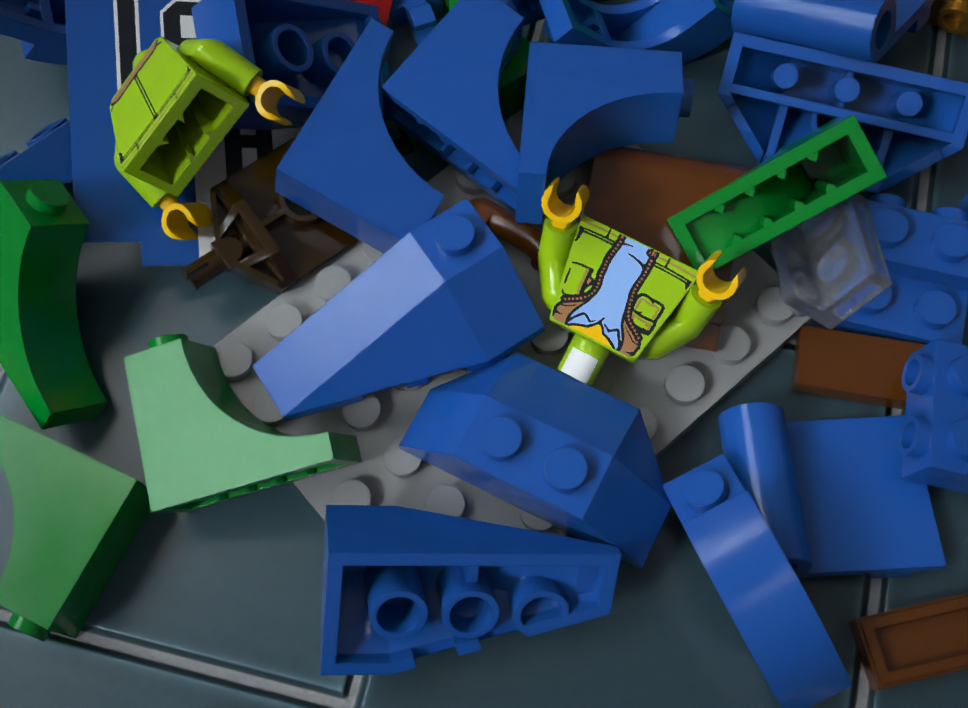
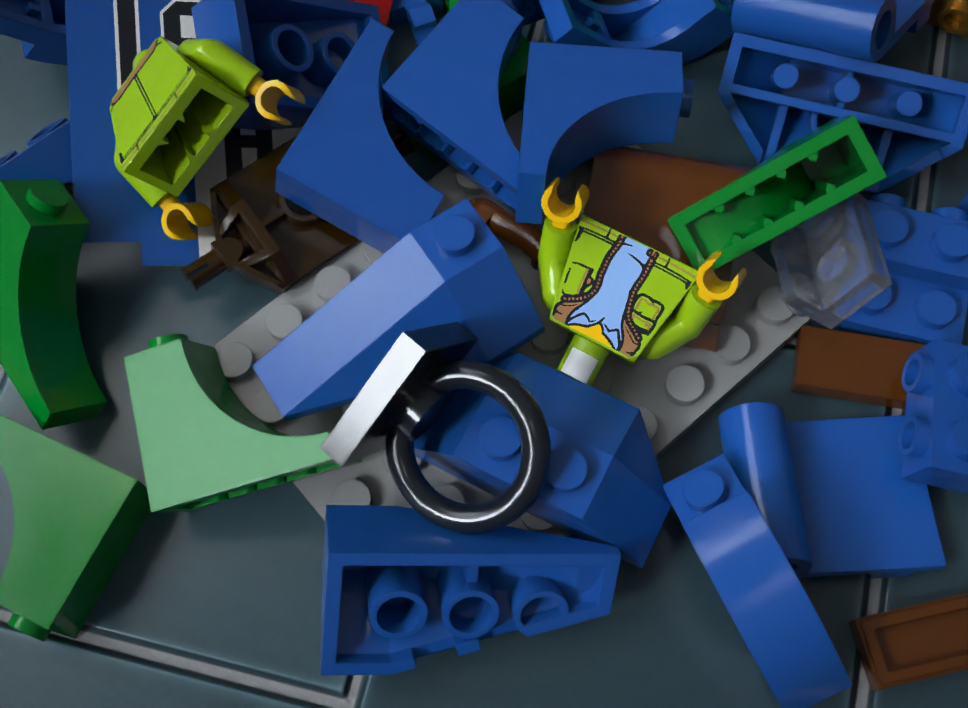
none -> black tile [320,322,551,533]

